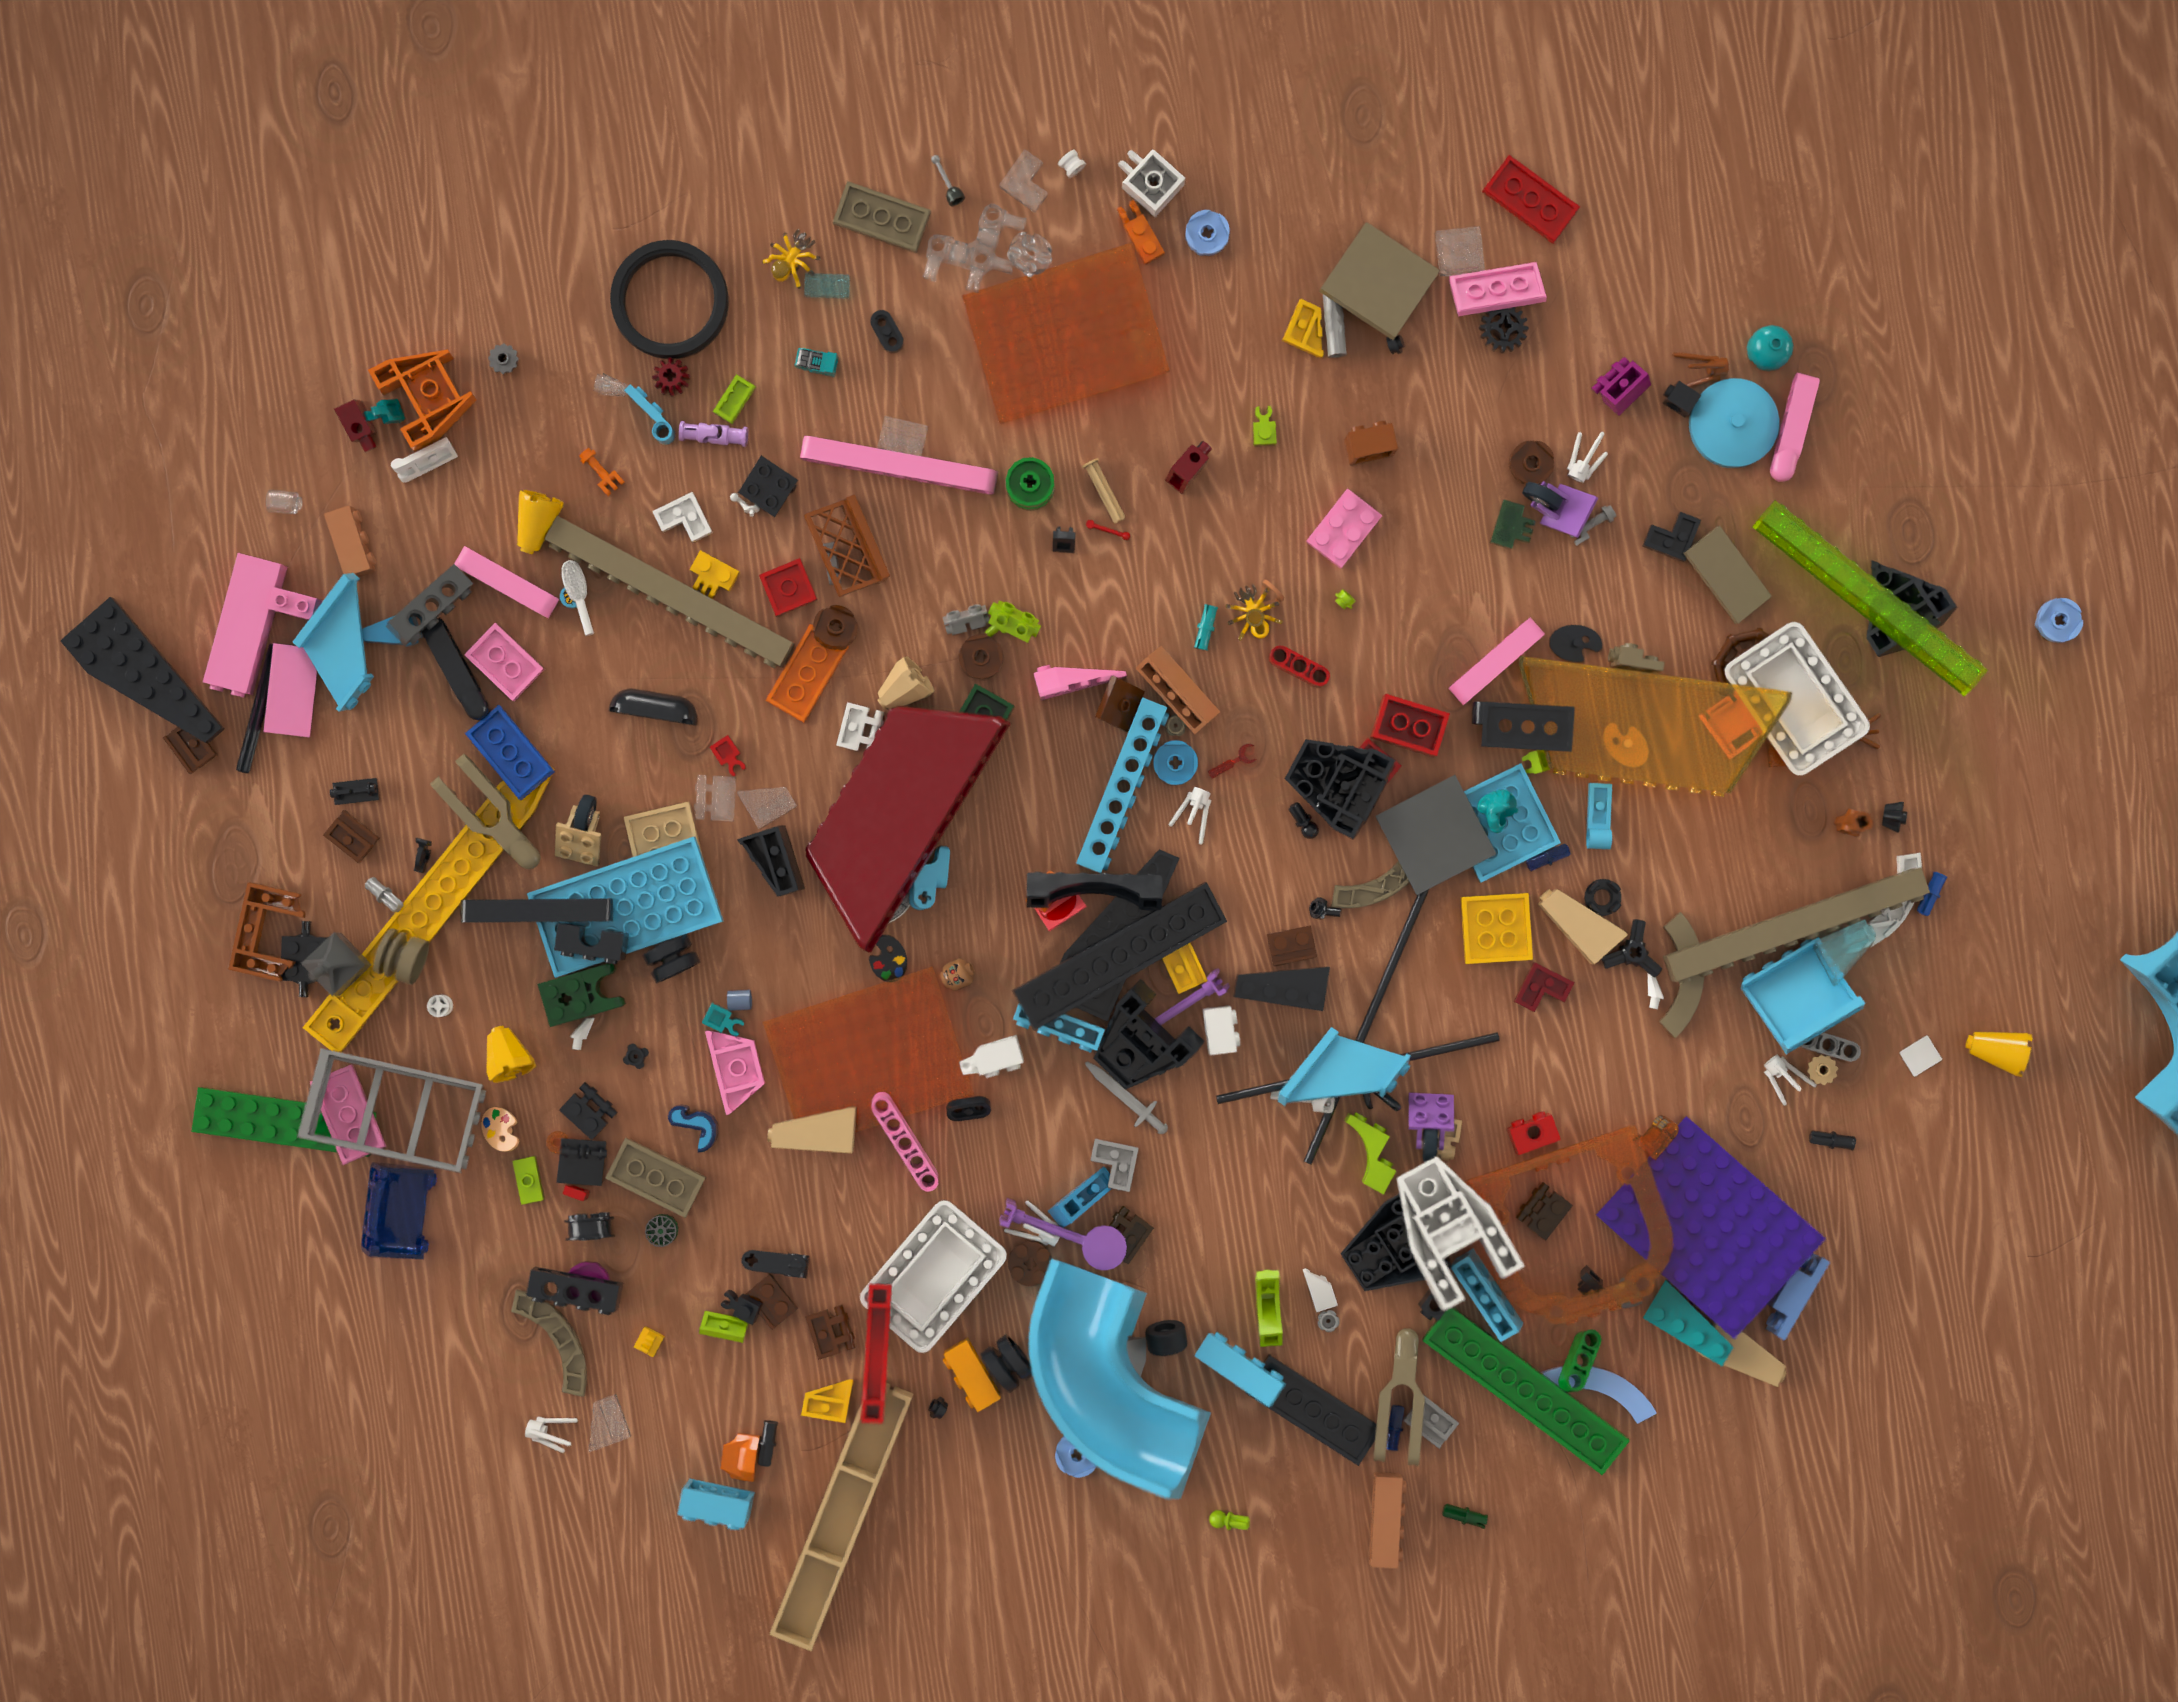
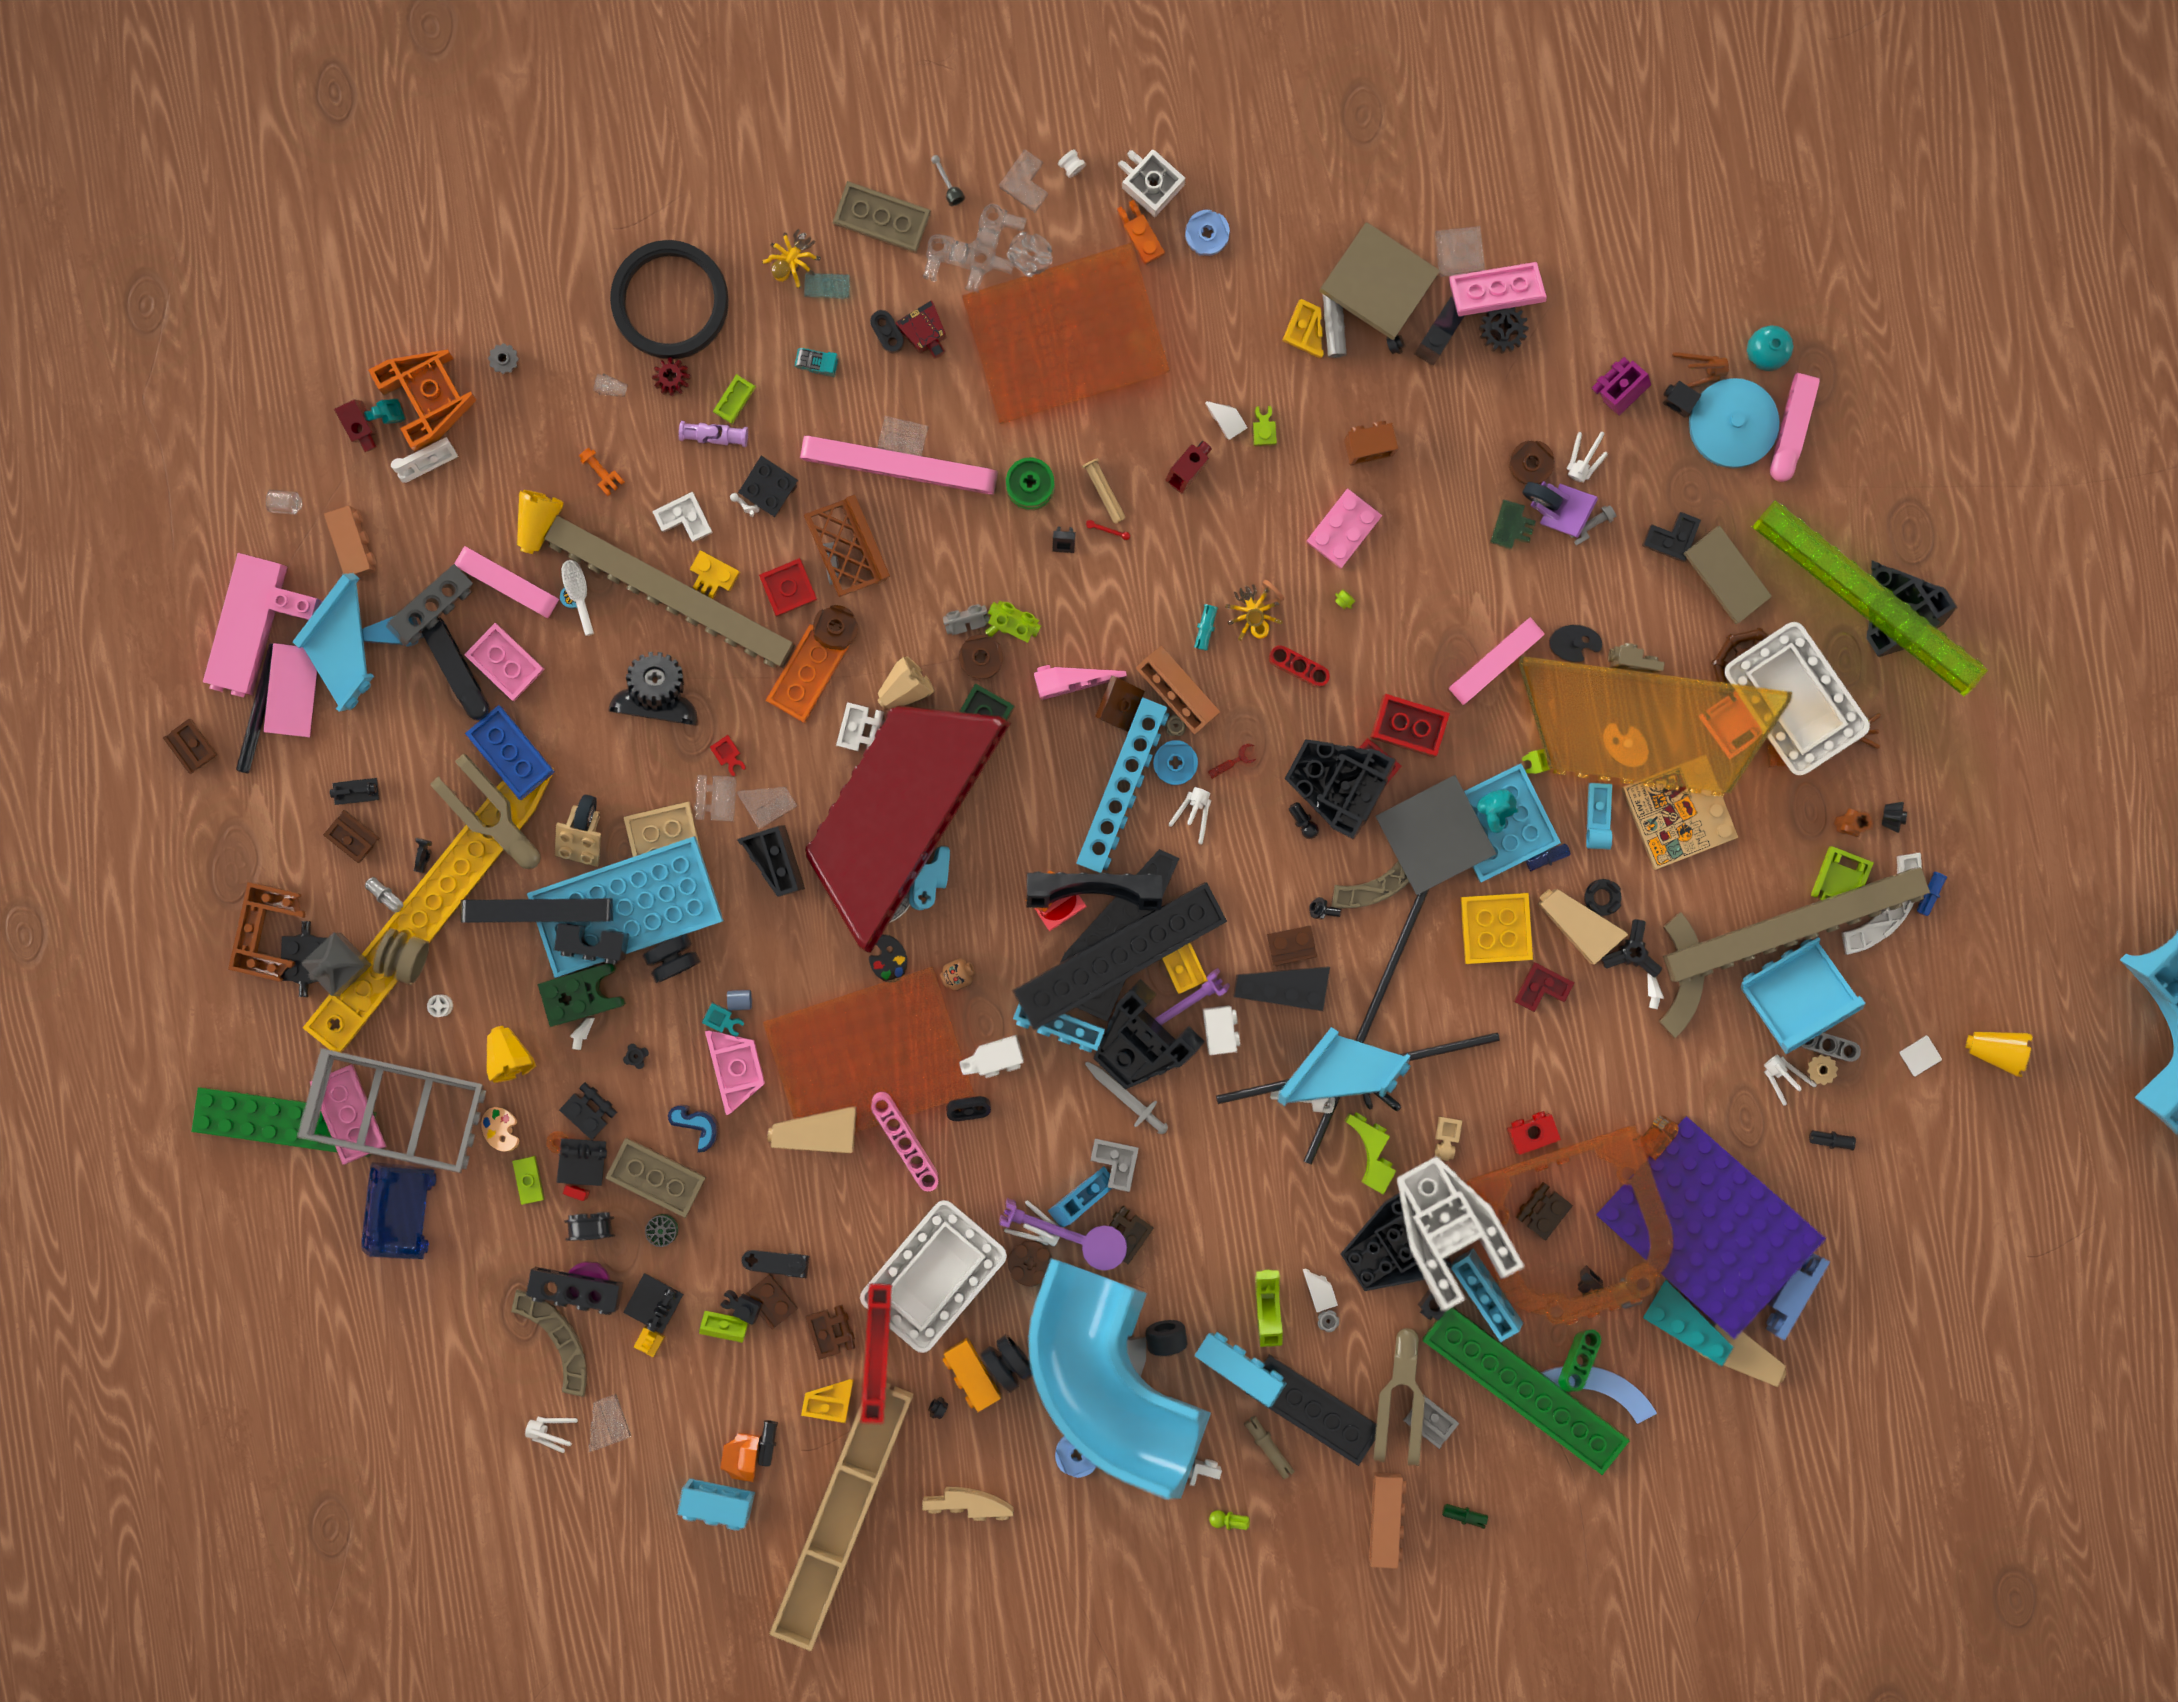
black wing [60,597,225,744] -> none
medium azure plate [624,384,675,445] -> none
clear blue axle [1386,1404,1405,1451] -> none
medium lavender plate [1409,1093,1454,1163] -> none
black hinge [1471,702,1575,752] -> none
red tile [1482,155,1580,244] -> none
clear light blue slope [1813,920,1876,986] -> none
light blue plate [2035,598,2083,643] -> none
none -> black hinge [623,1273,684,1334]
none -> black bush [626,652,684,711]
none -> dark red torso [896,300,946,359]
none -> tan slope [923,1487,1014,1521]
none -> white bracket [1188,1459,1222,1486]
none -> white slope [1205,401,1247,440]
none -> dark tan pin [1244,1416,1294,1479]
none -> black arch [1415,297,1465,366]
none -> plate [1621,755,1738,870]
none -> lime container [1811,846,1874,900]

